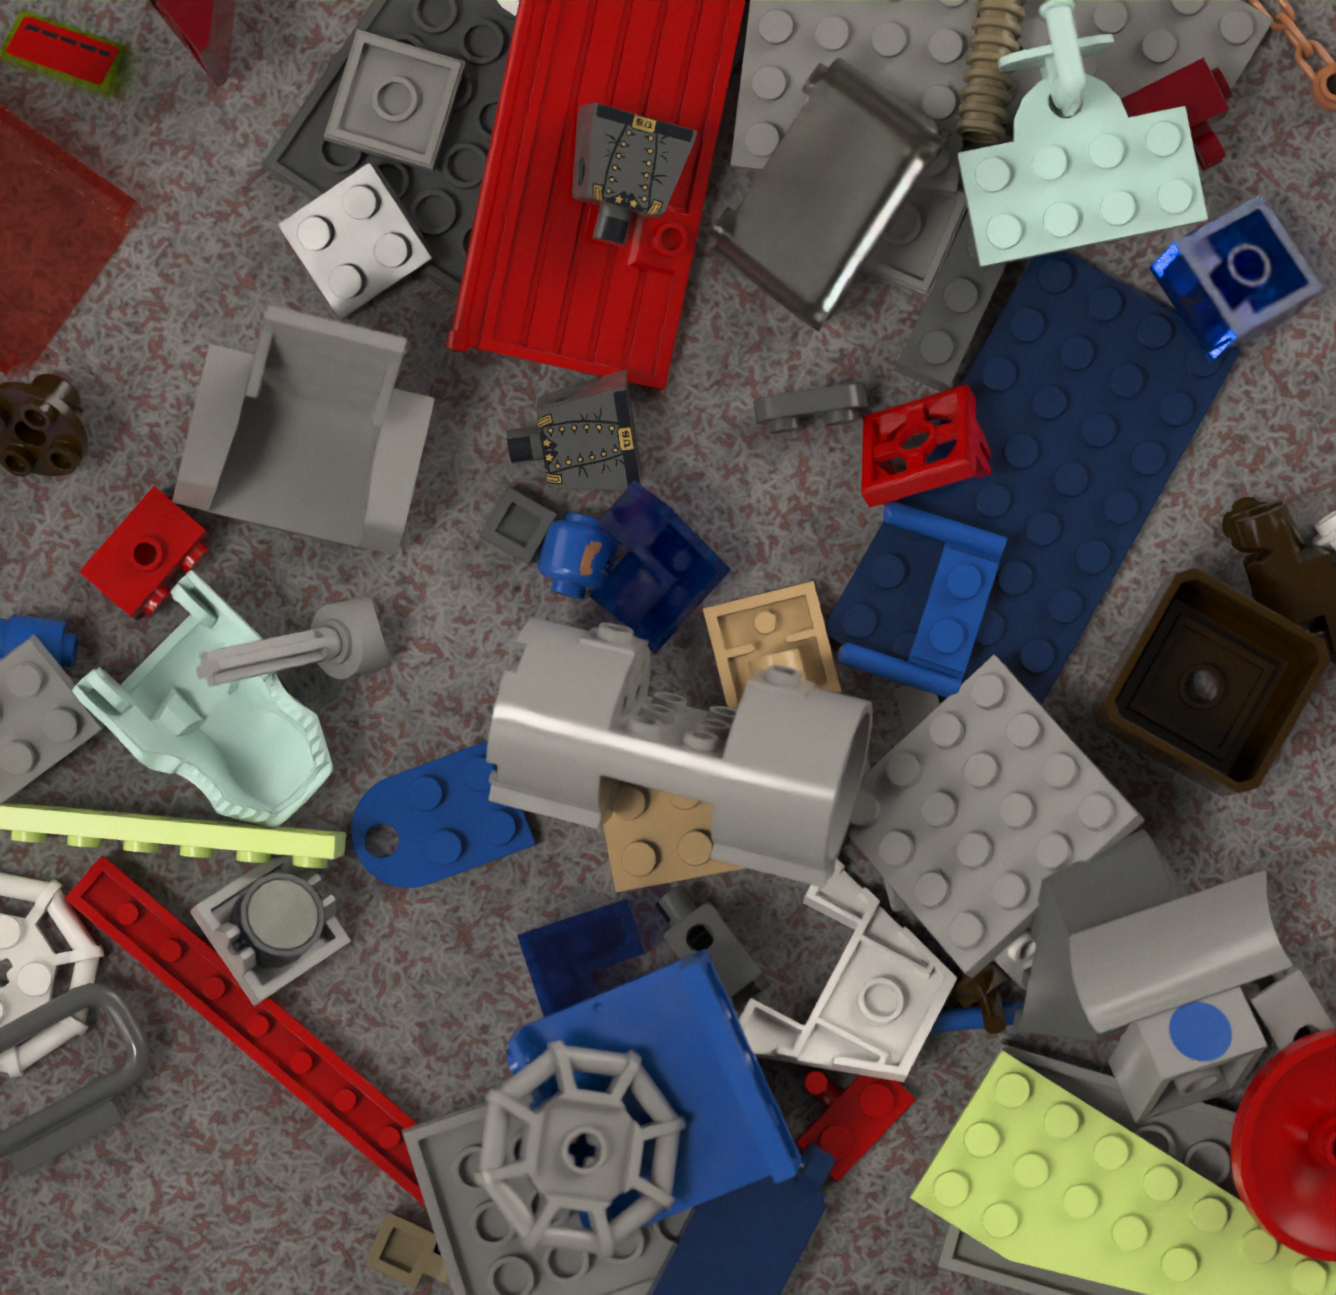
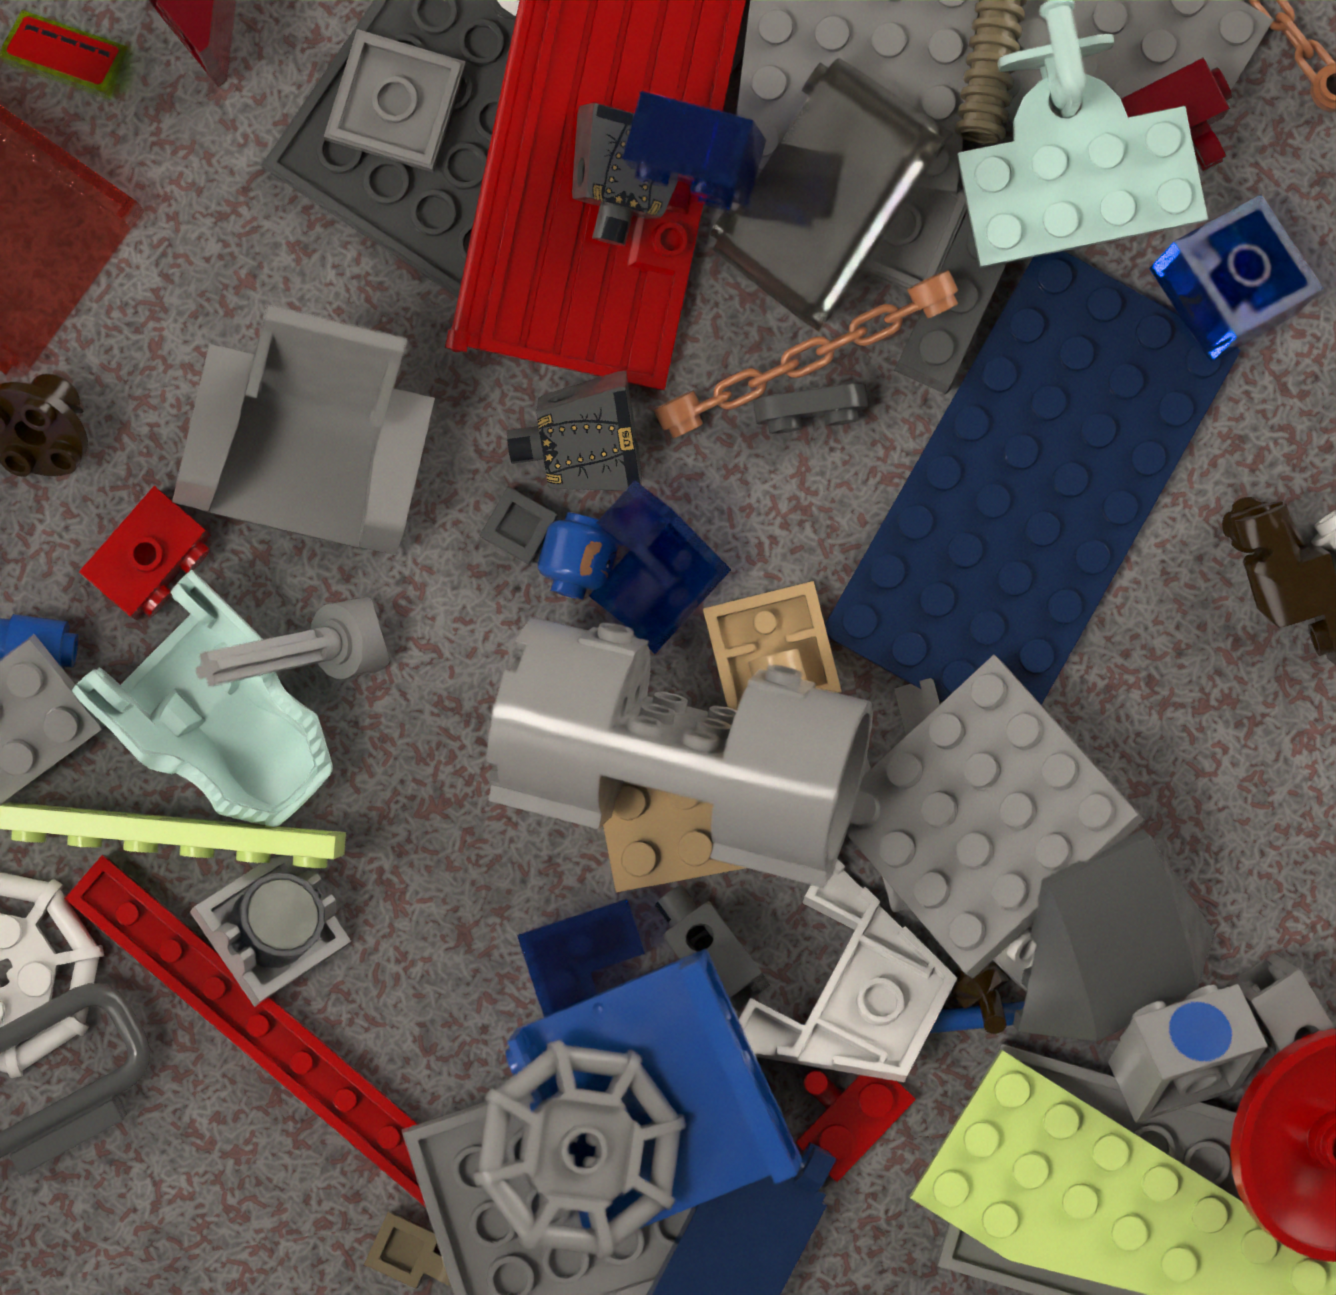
plate [278,161,437,320] -> none
blue plate [351,741,536,888] -> none
blue plate [838,502,1007,698] -> none
red piece [861,384,991,508] -> none
light grey sticker [1070,870,1292,1033] -> none
dark brown plate [1092,568,1330,797] -> none
none -> clear blue brick [622,91,767,211]
none -> nougat piece [653,269,959,438]

